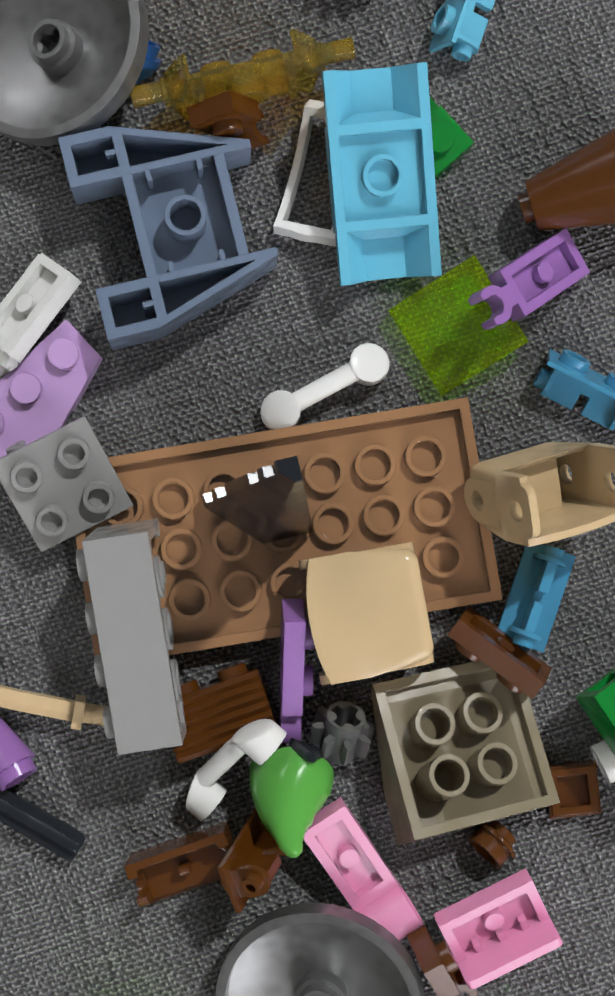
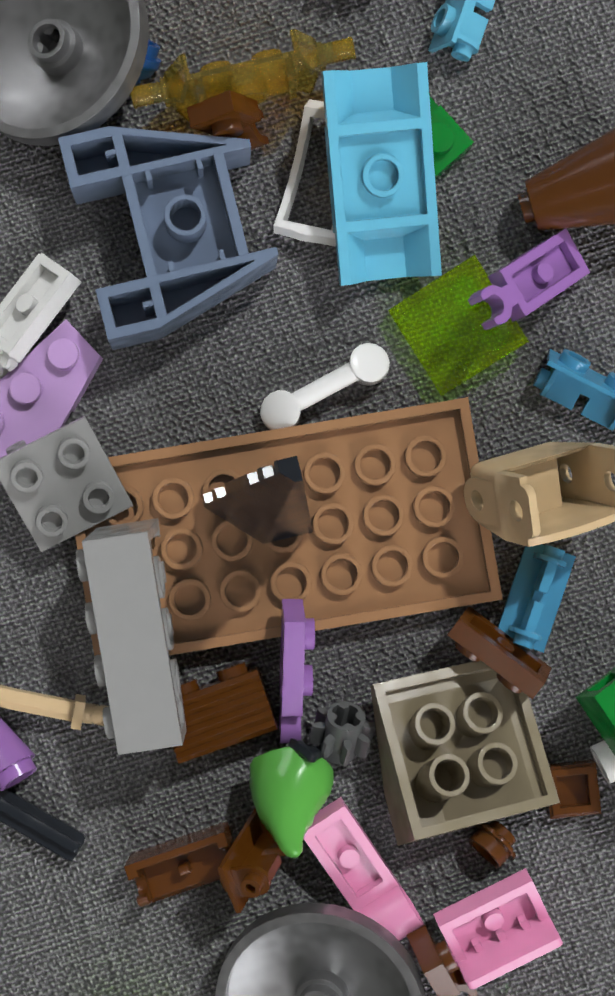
white bar [186,719,287,821] -> none
tan piece [299,542,435,685] -> none

